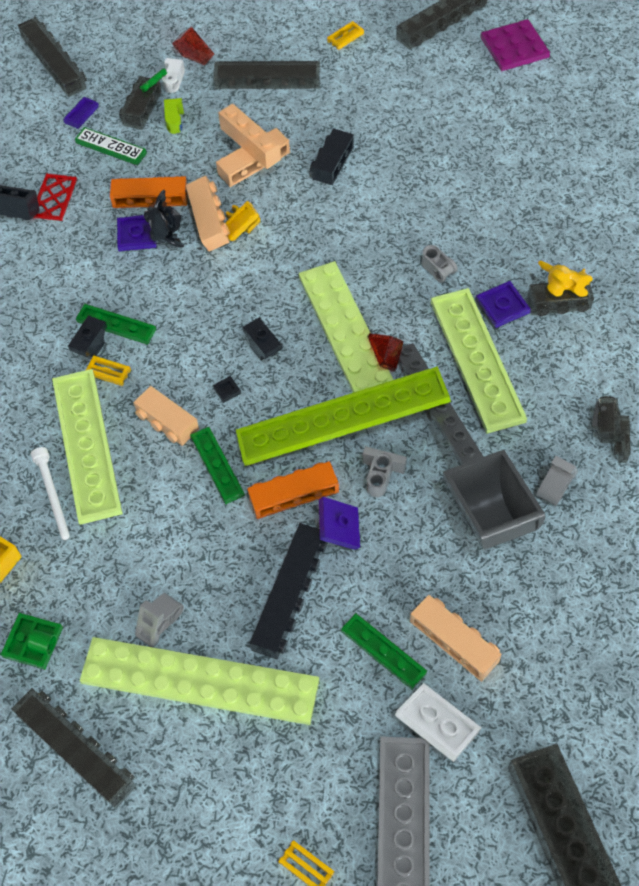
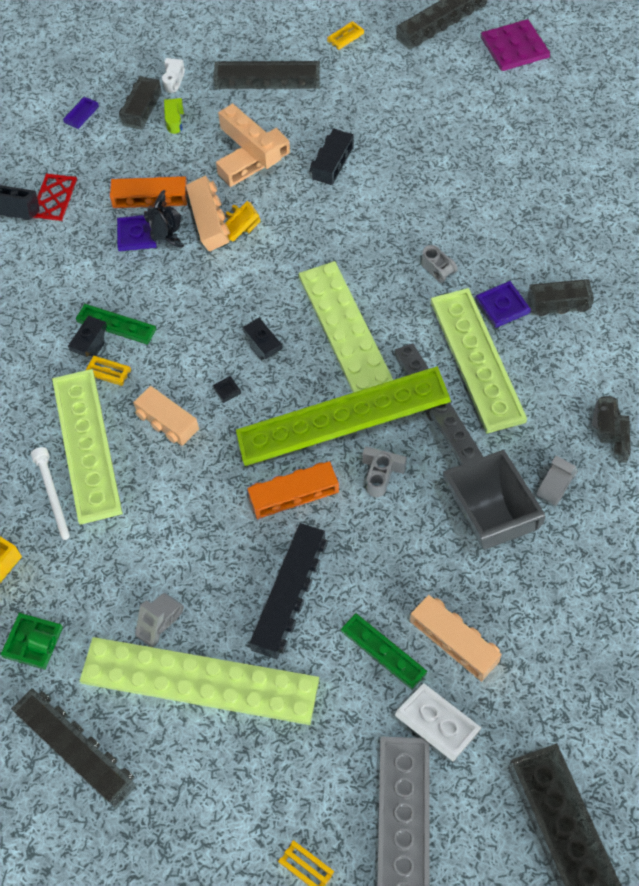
clear smoke brick [18,17,87,98] -> none
tile [75,127,147,166] -> none
green wheel [140,68,167,92] -> none
clear red slope [172,26,214,65] -> none
green tile [190,427,245,505] -> none
dark purple plate [319,497,360,550] -> none
clear red slope [367,333,404,372] -> none
yellow animal [538,260,593,297] -> none

